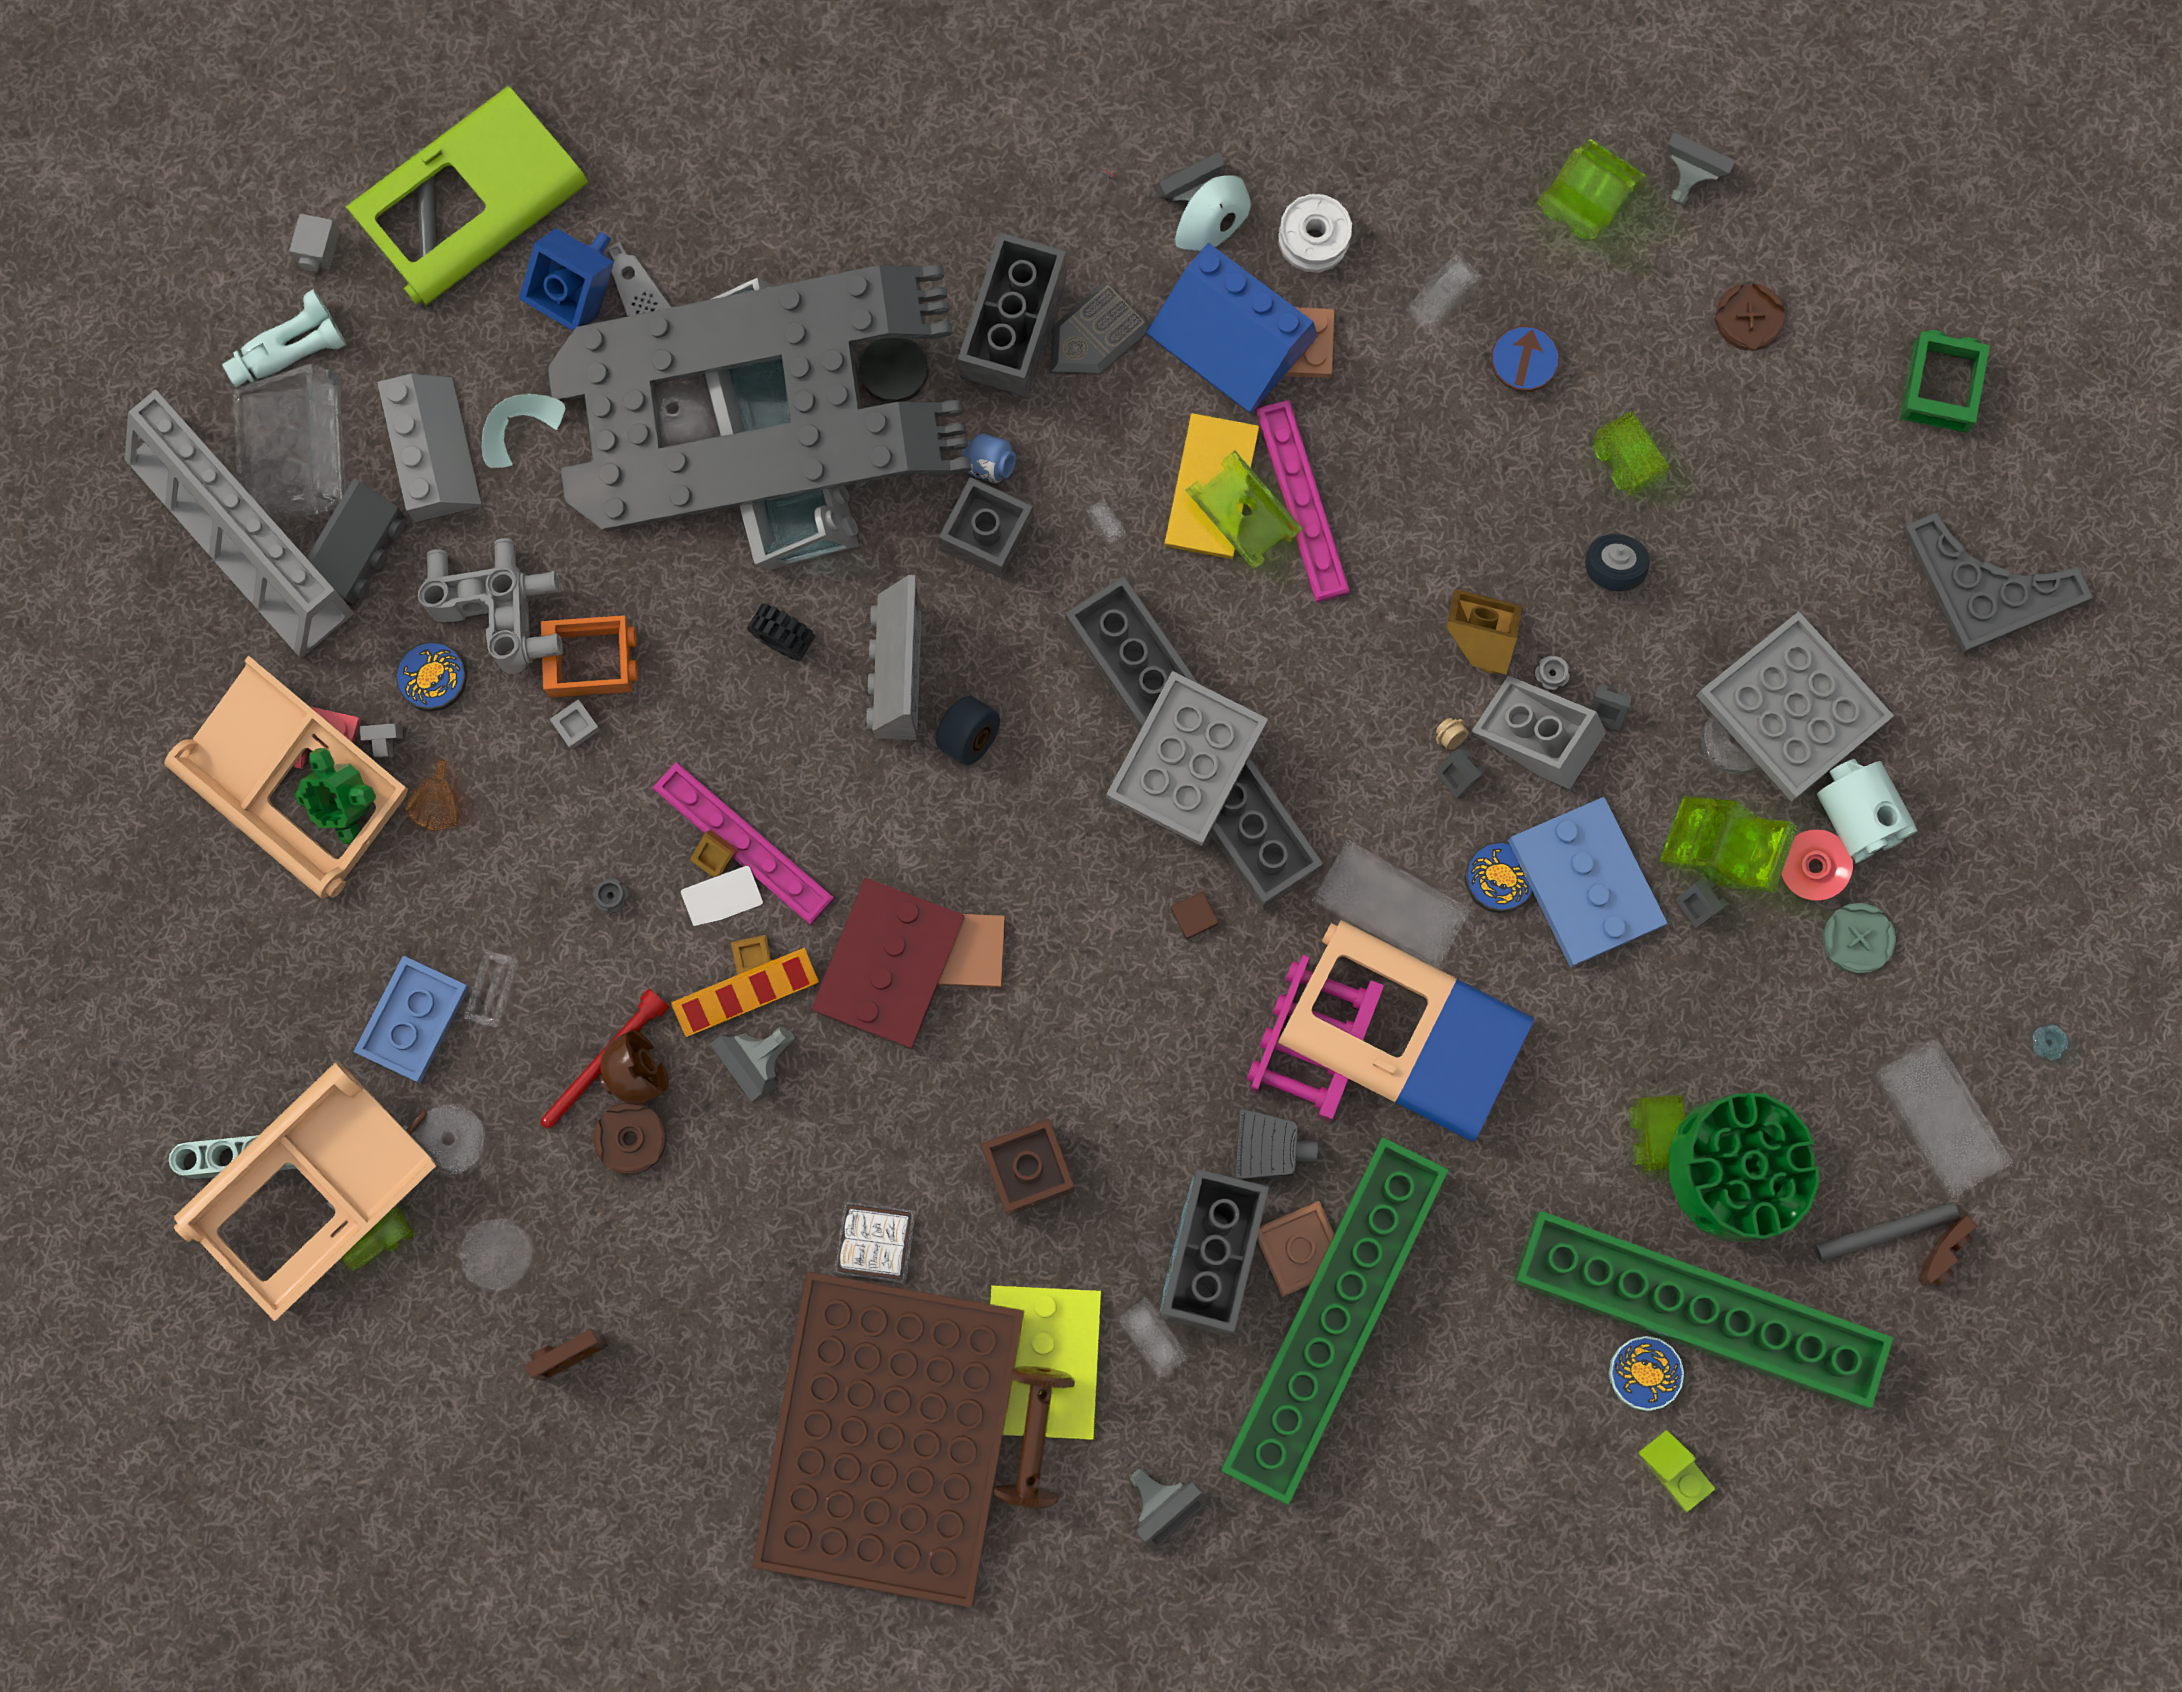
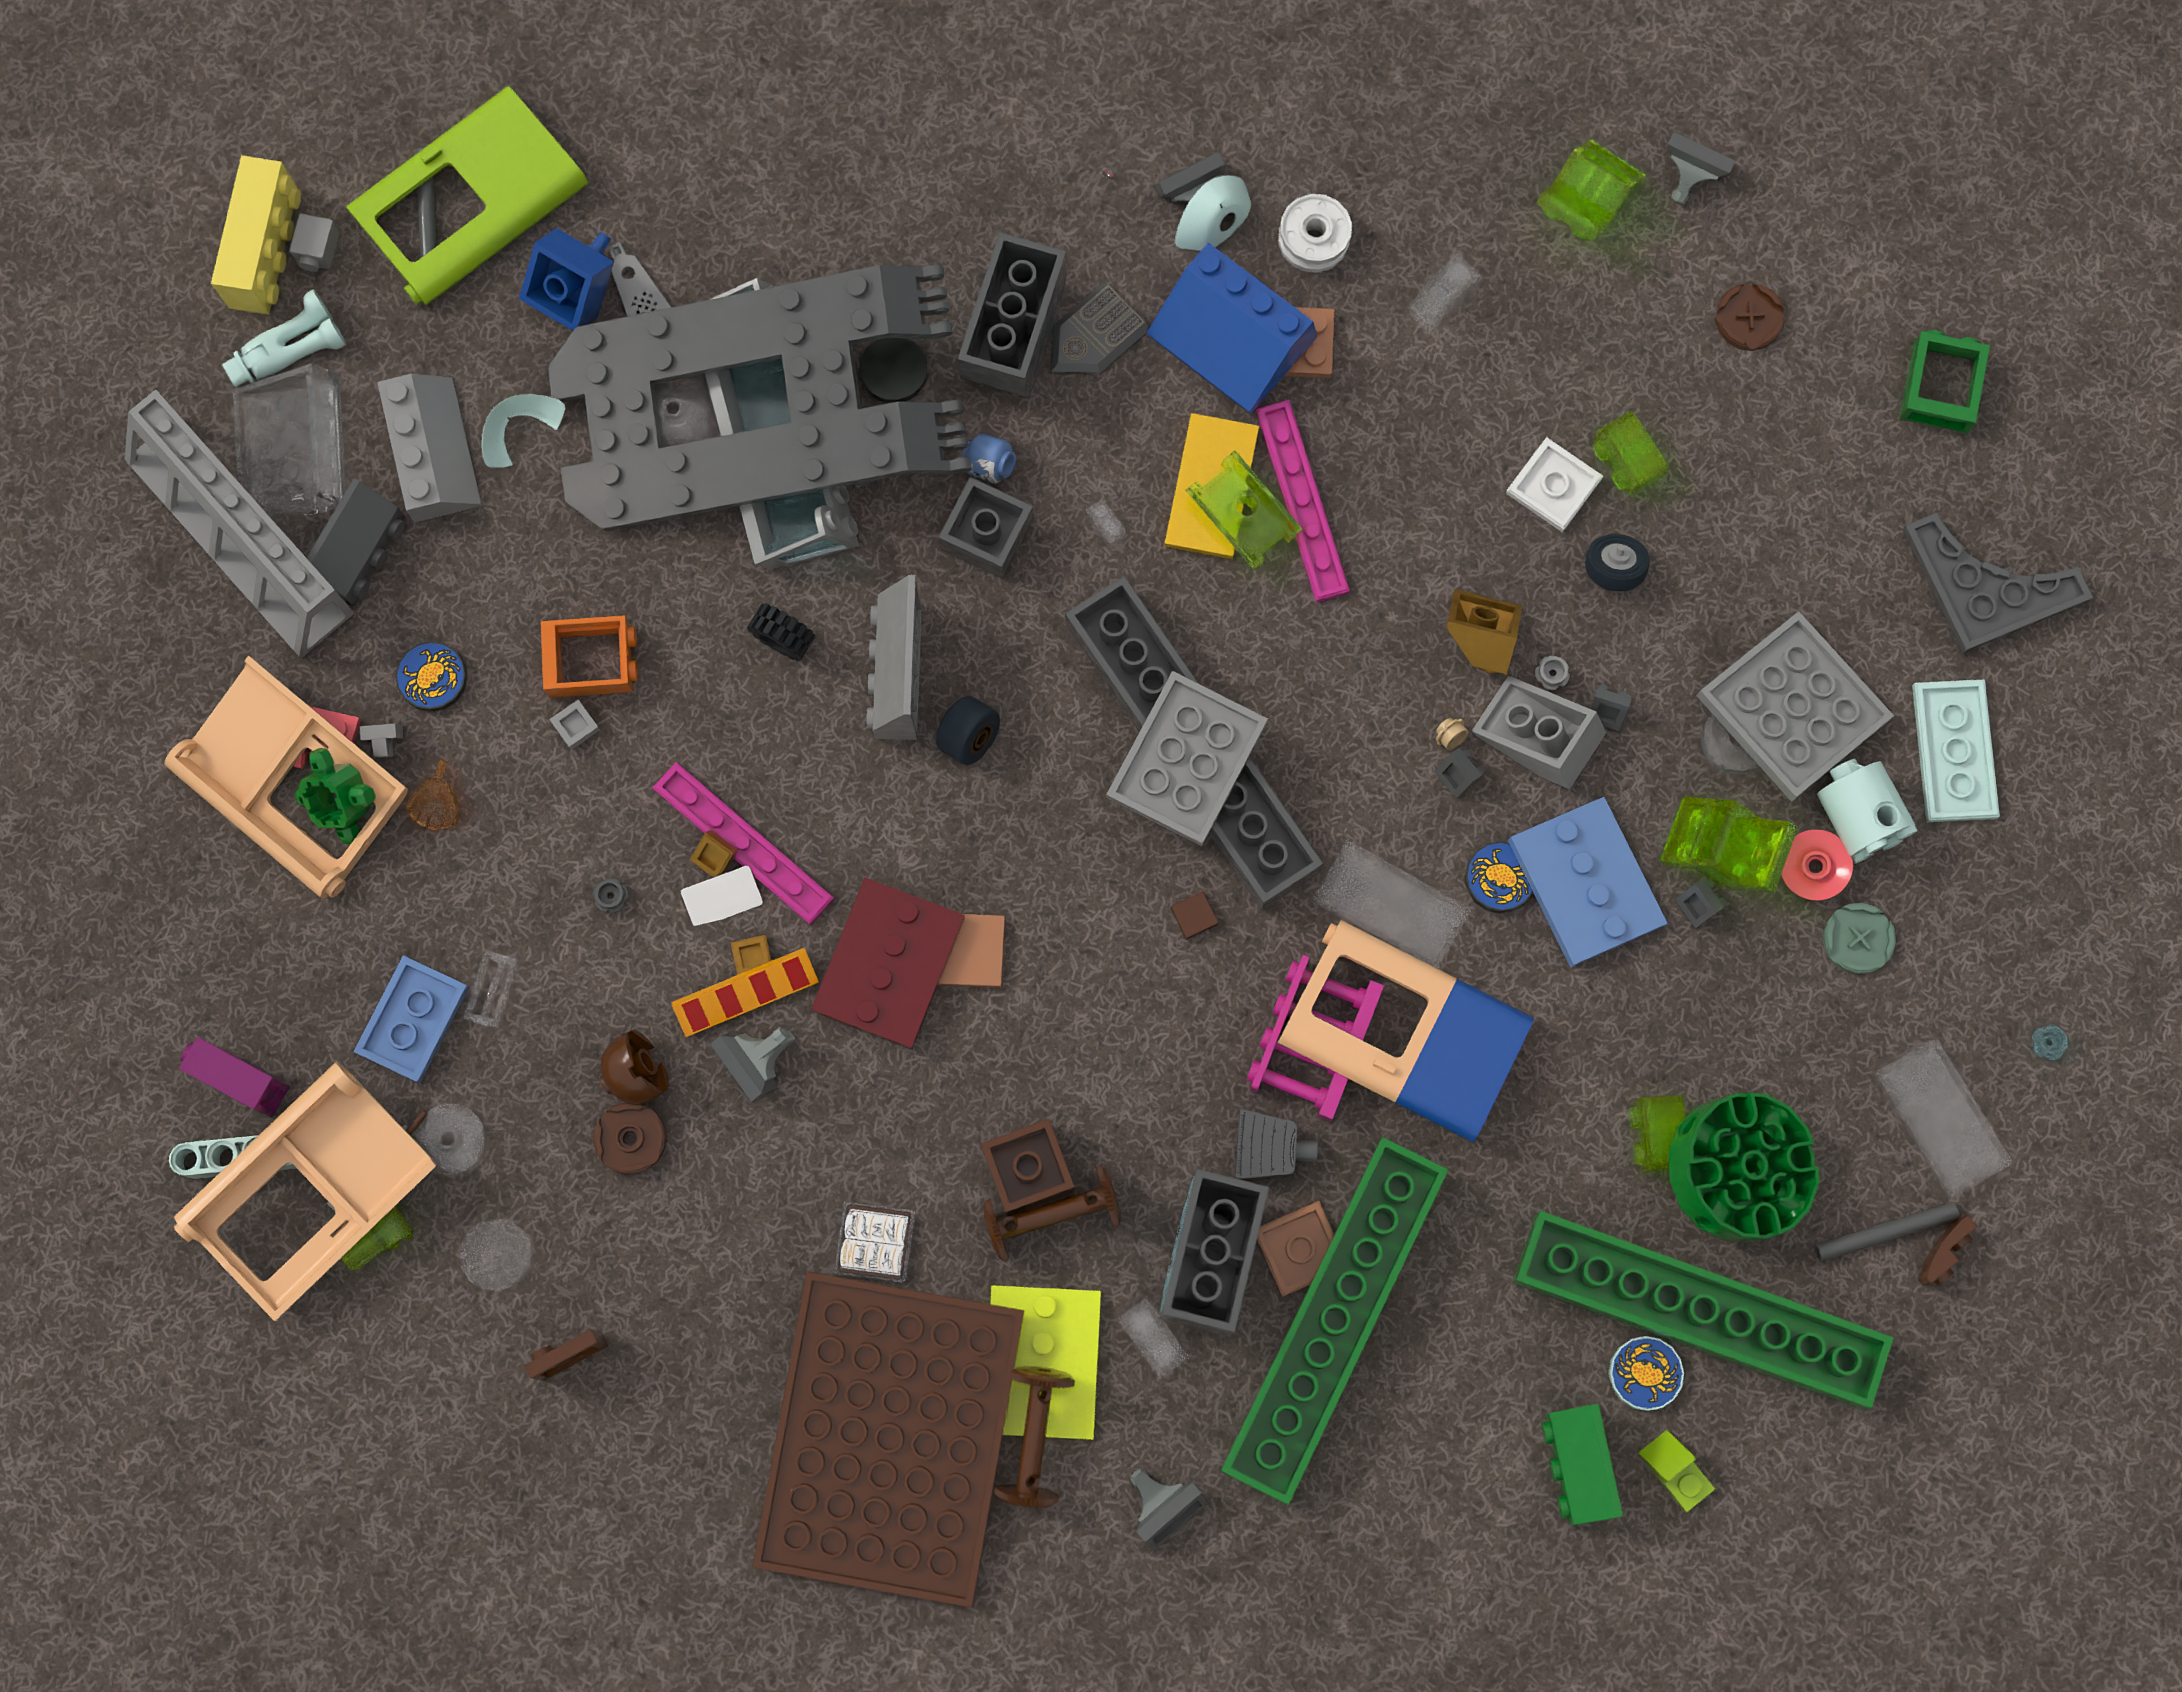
light grey pin [418,538,563,674] -> none
red piece [541,988,670,1129] -> none
blue piece [1491,326,1560,392] -> none
none -> magenta window [178,1037,290,1118]
none -> light yellow brick [211,155,301,315]
none -> reddish brown hose [983,1165,1121,1262]
none -> white tile [1506,437,1603,533]
none -> green slope [1541,1404,1623,1525]
none -> light aqua tile [1912,679,2000,822]

